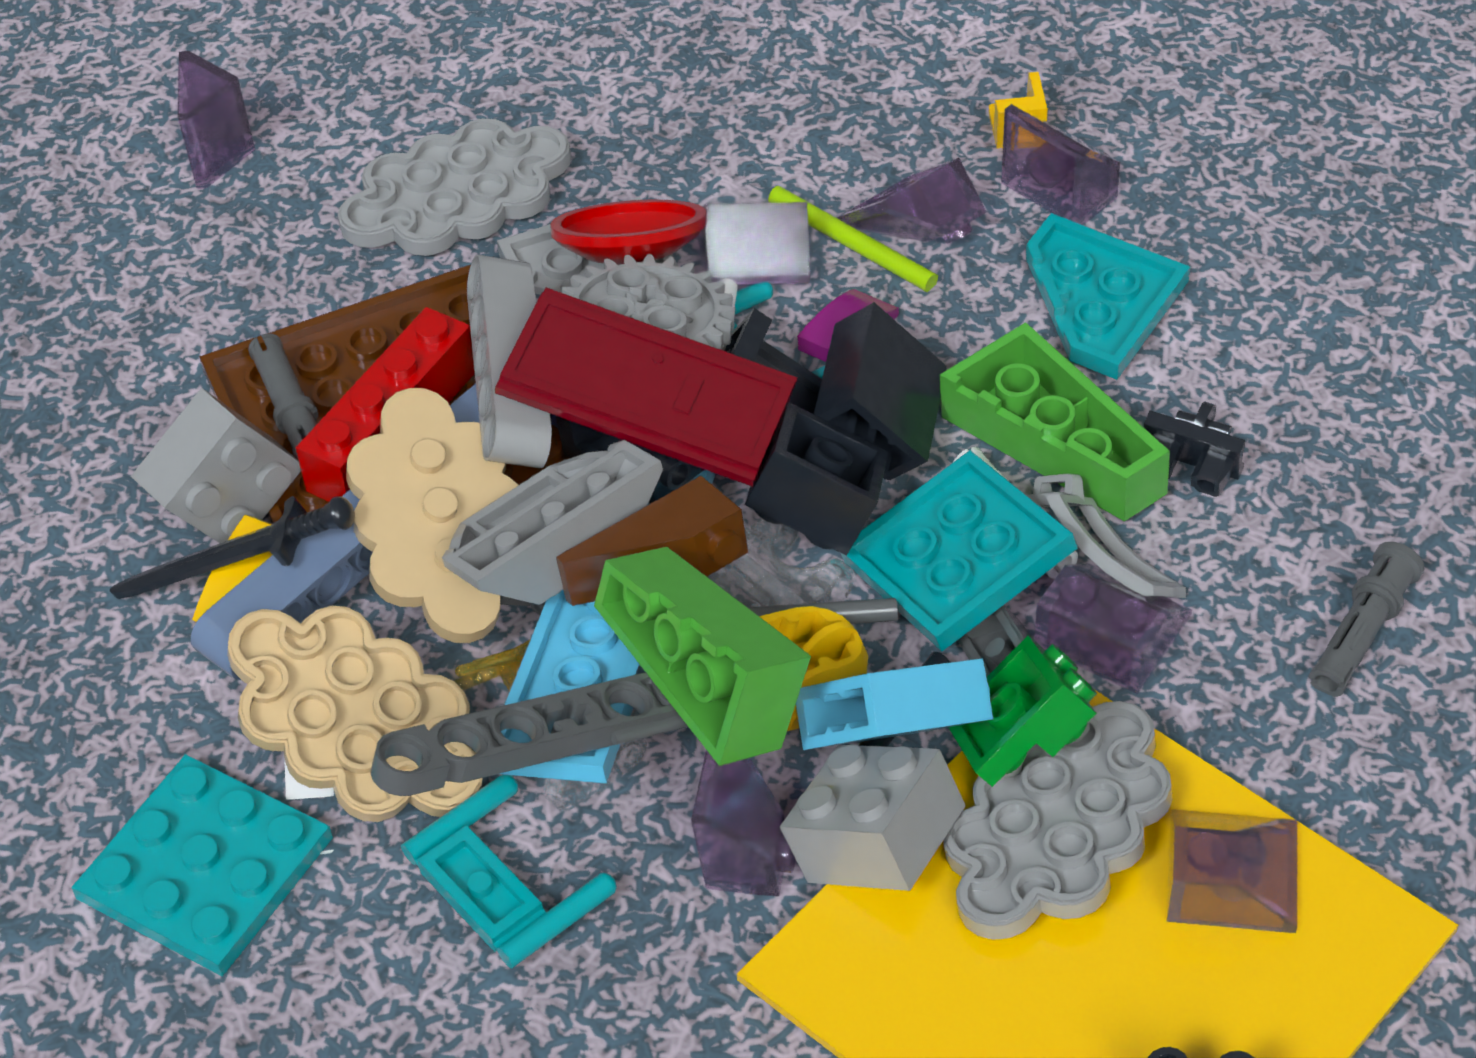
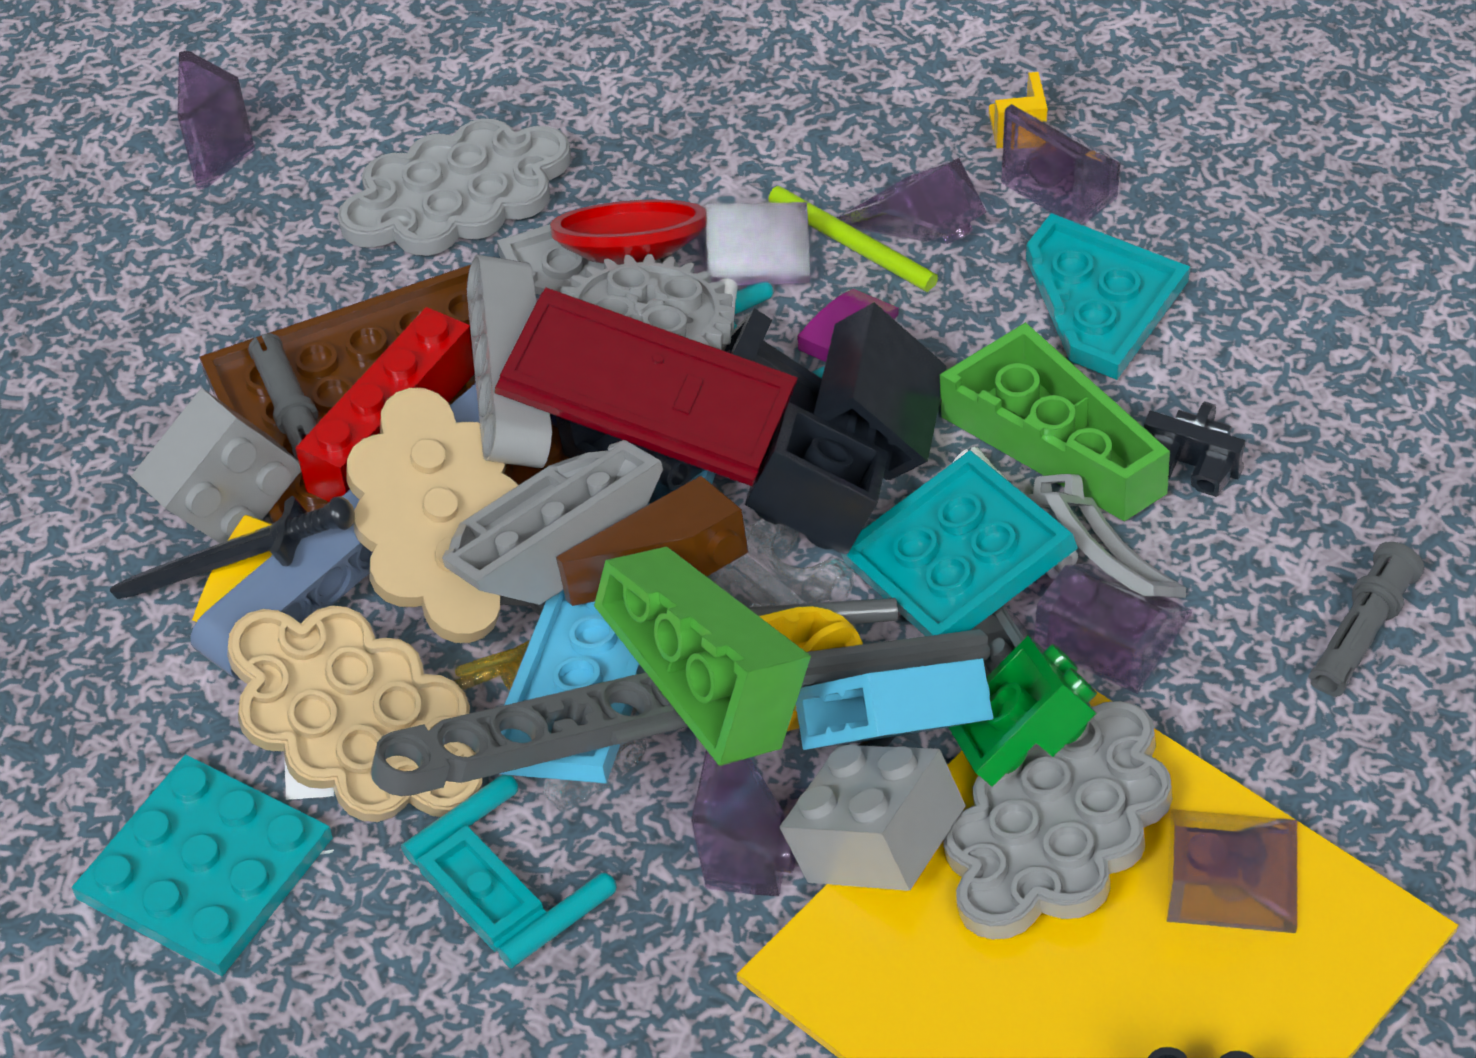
none -> dark grey axle [801,629,991,688]

